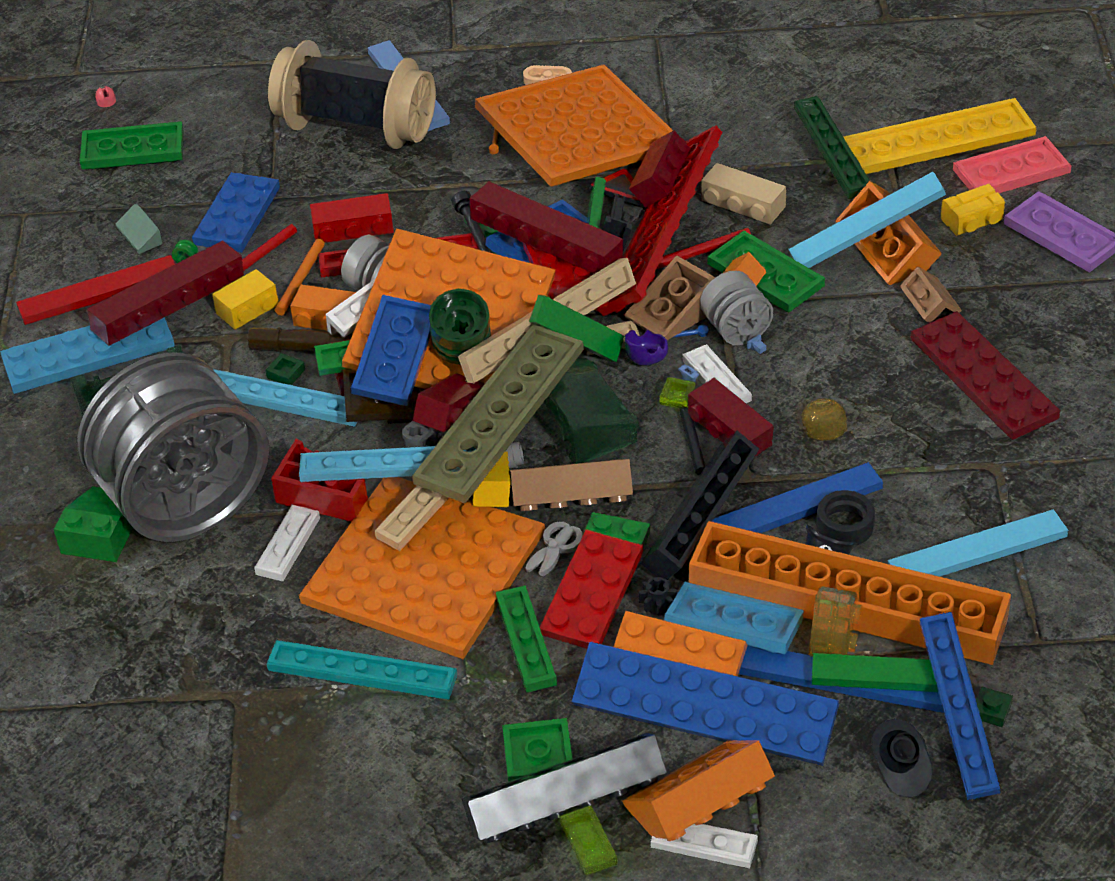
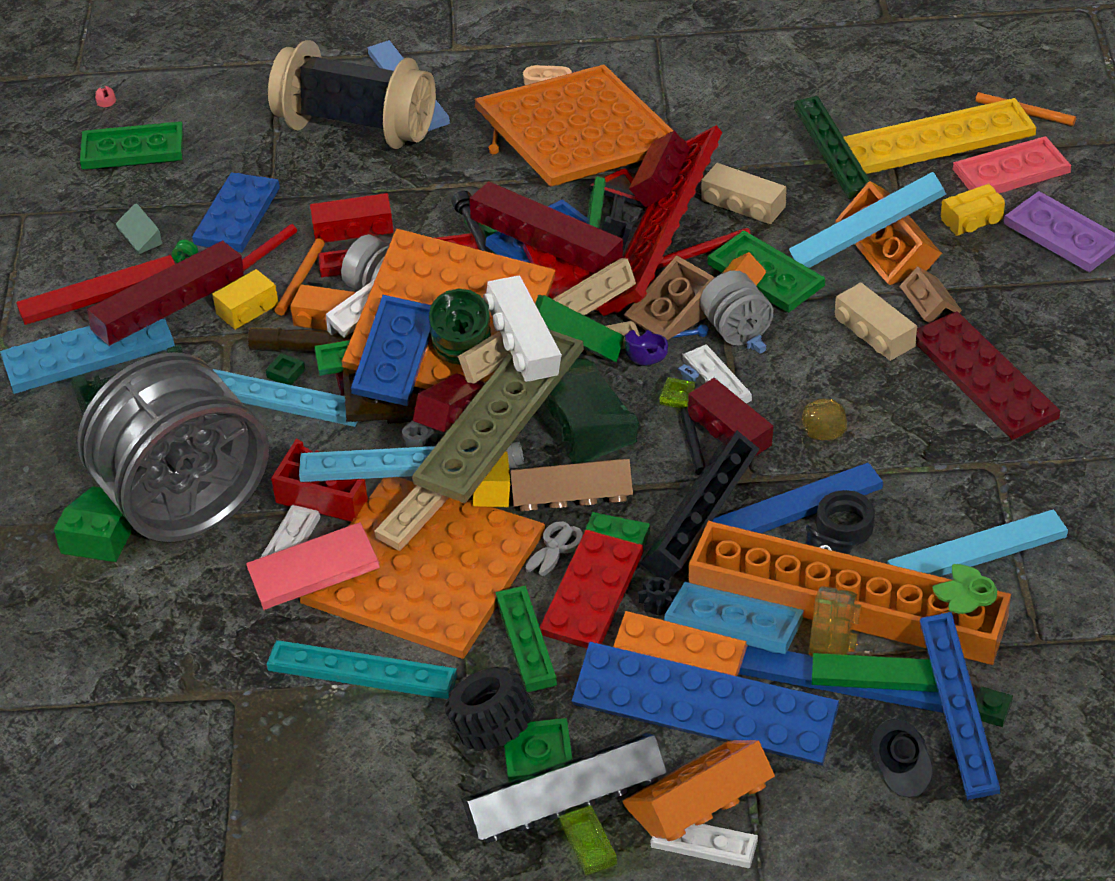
none -> coral tile [246,522,380,610]
none -> black tyre [445,666,535,751]
none -> white brick [483,275,562,382]
none -> tan brick [835,283,917,361]
none -> bright green plate [932,564,997,614]
none -> orange bar [975,92,1076,126]

